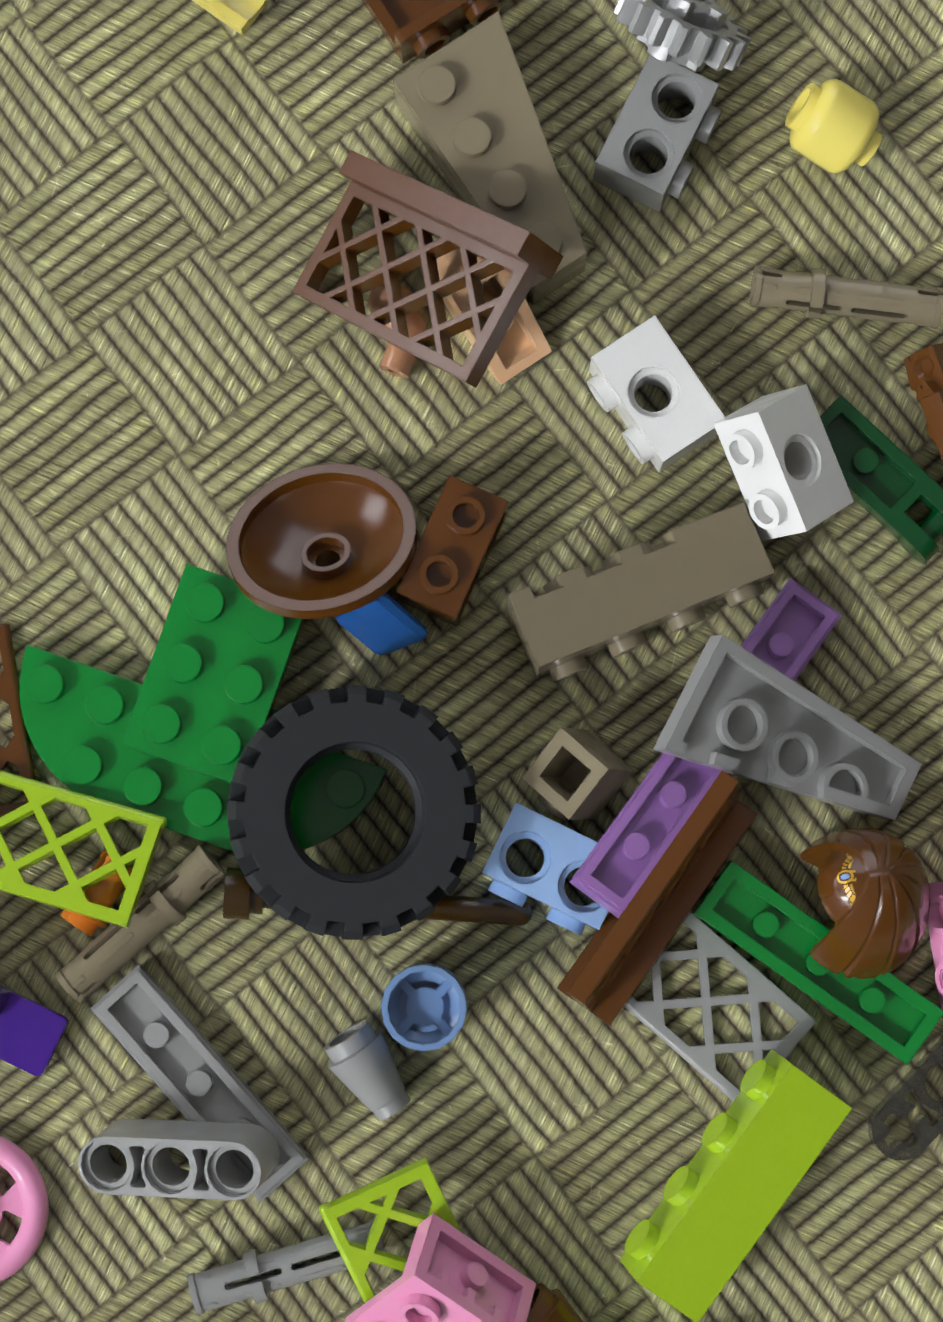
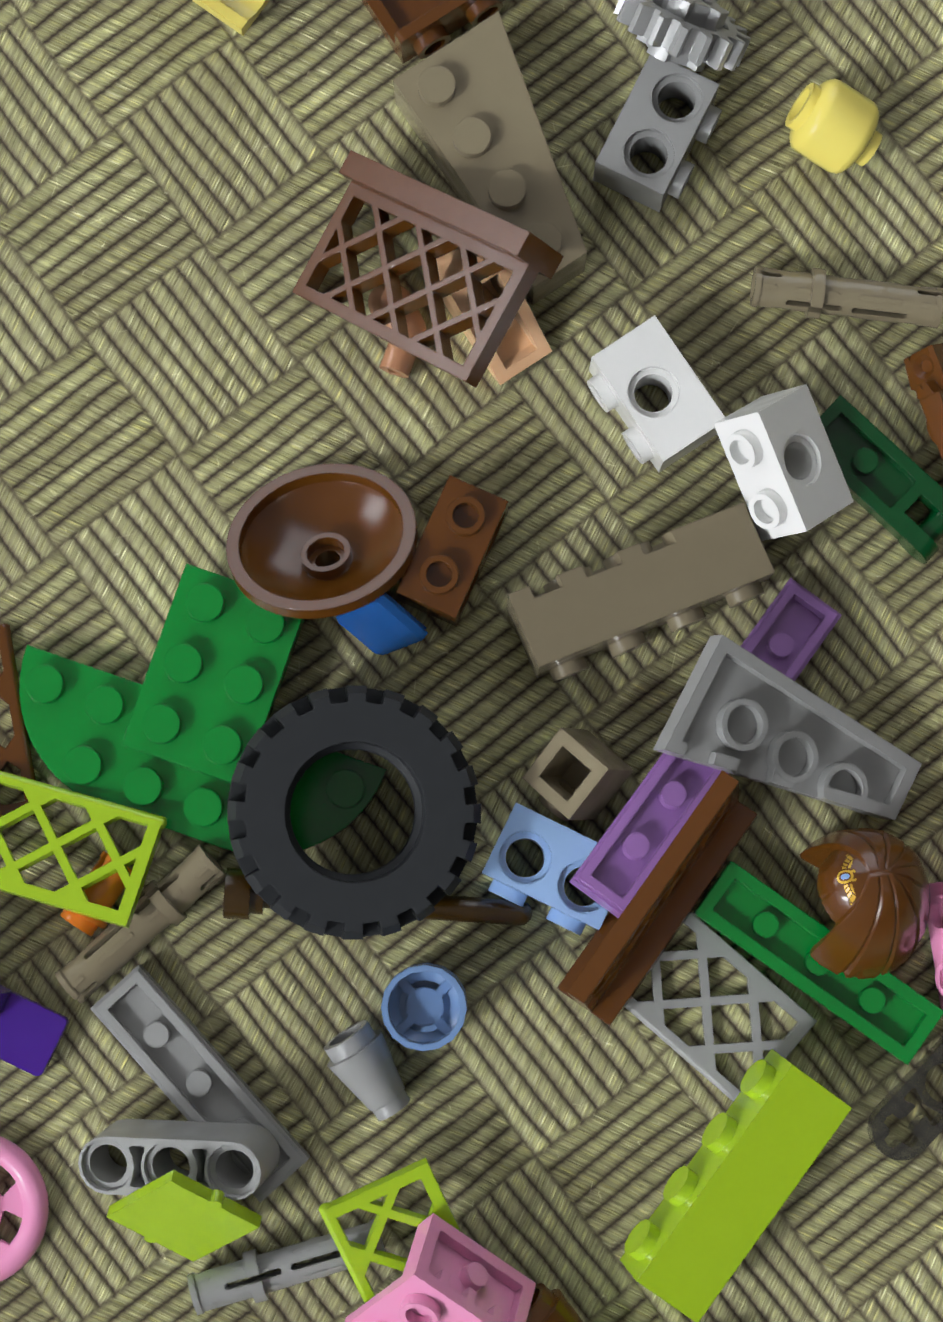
none -> lime piece [106,1169,262,1262]

